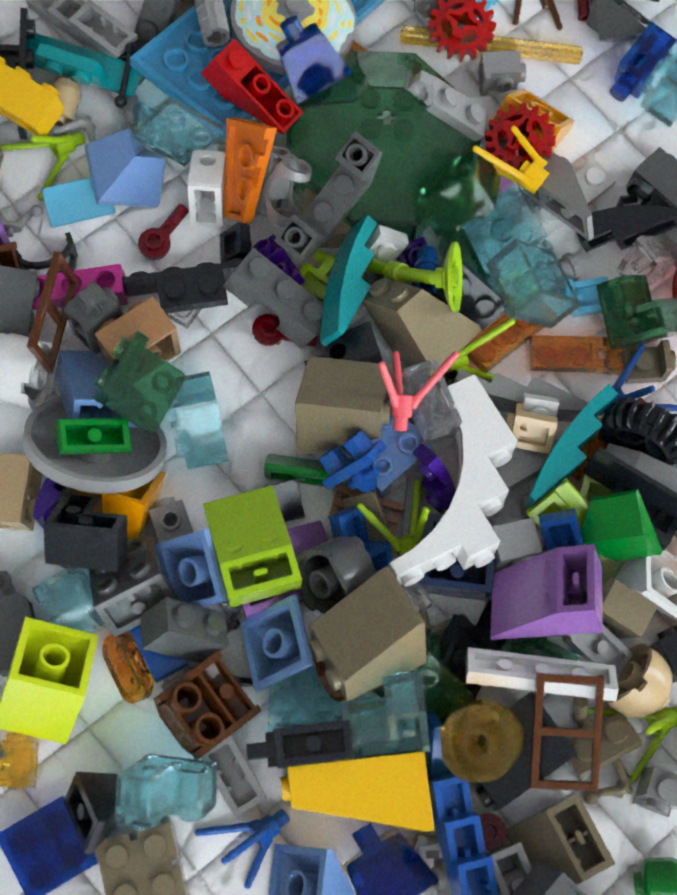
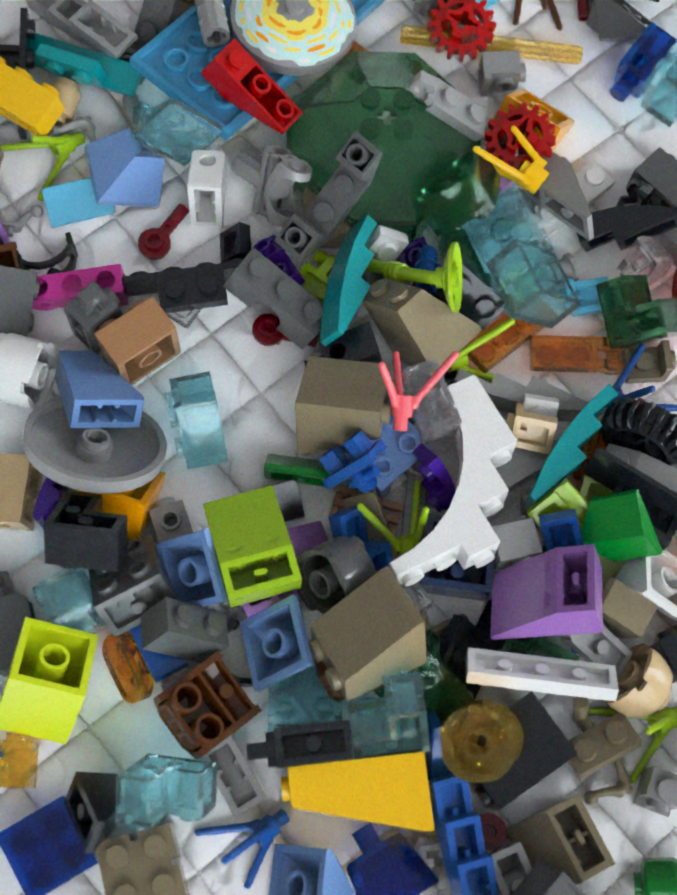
reddish brown window [27,251,78,374] -> none
green slope [52,418,132,455] -> none
clear green bracket [92,331,185,433] -> none
black hinge [114,42,139,108] -> none
orange wing [223,117,277,223] -> none
clear blue torso [276,16,352,104] -> none
reddish brown window [529,673,605,792] -> none

